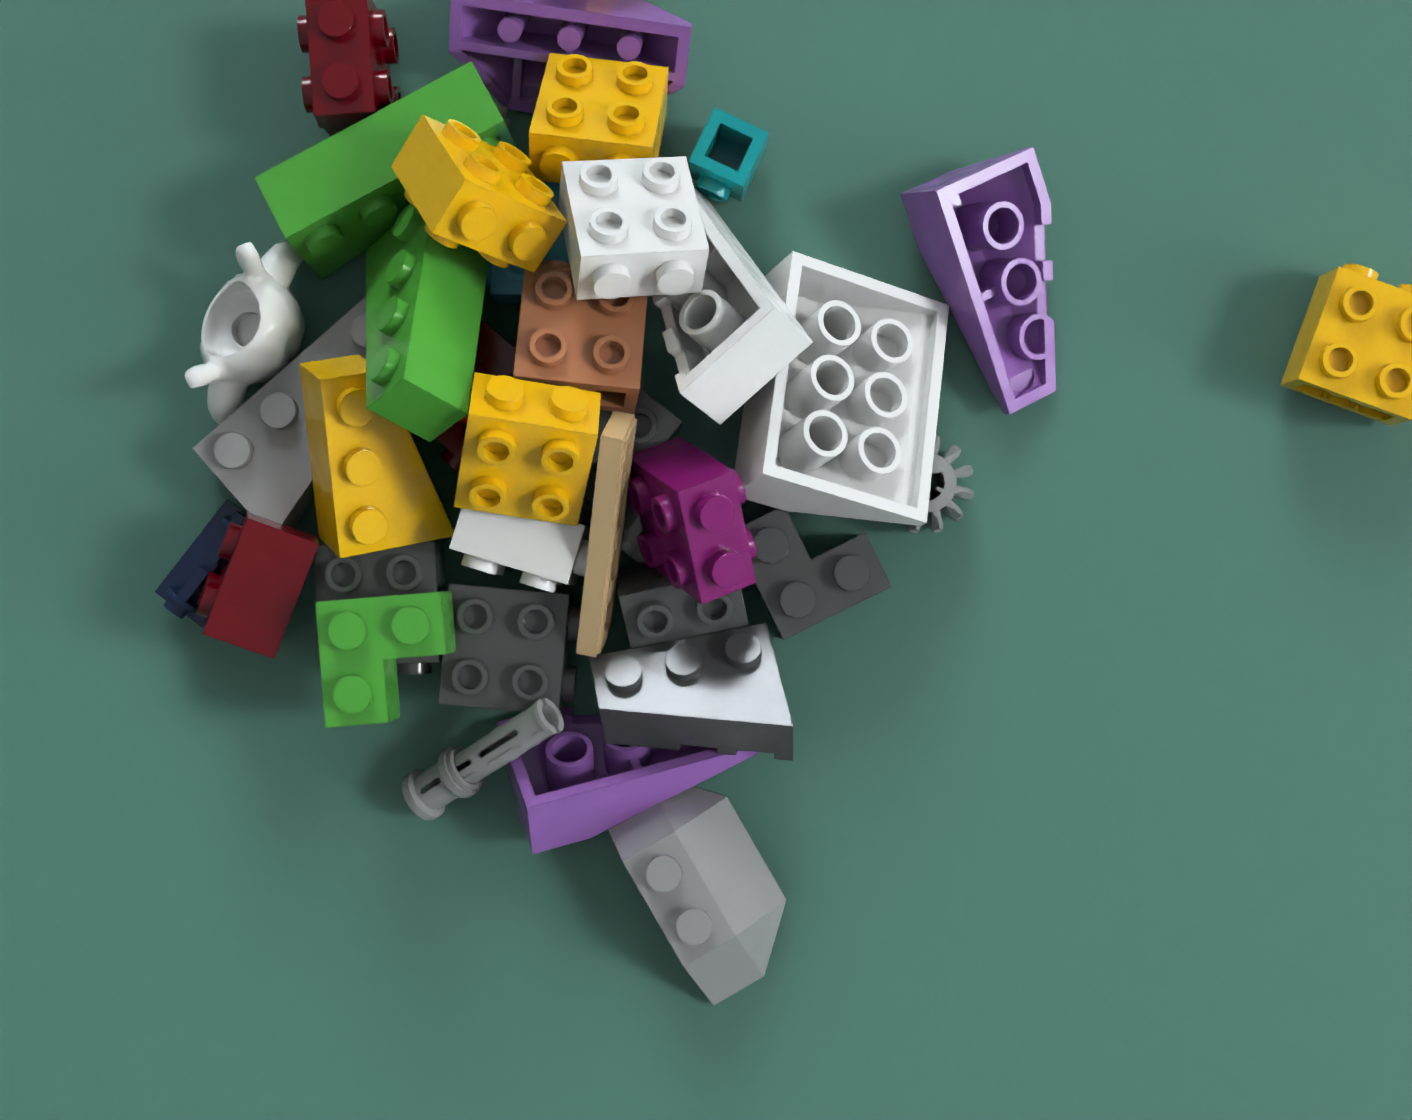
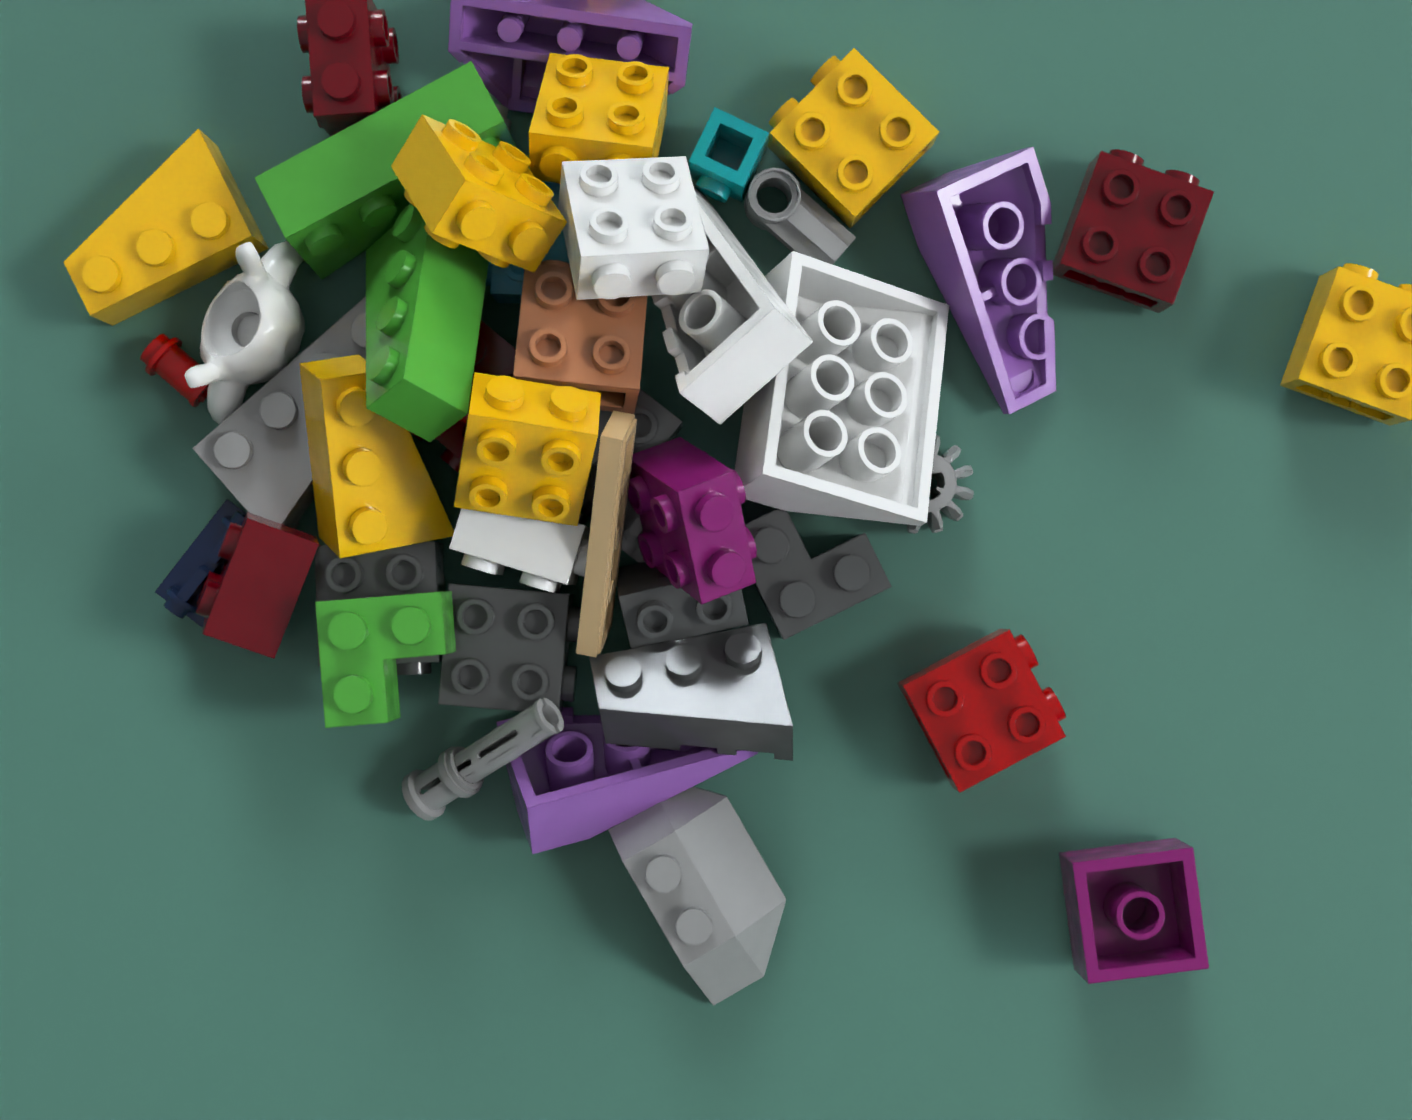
none -> yellow wedge [63,128,269,326]
none -> red pin [140,333,209,407]
none -> light grey piece [744,167,856,265]
none -> yellow brick [768,48,939,229]
none -> red brick [897,628,1066,793]
none -> dark red brick [1053,149,1214,313]
none -> magenta brick [1059,838,1209,984]

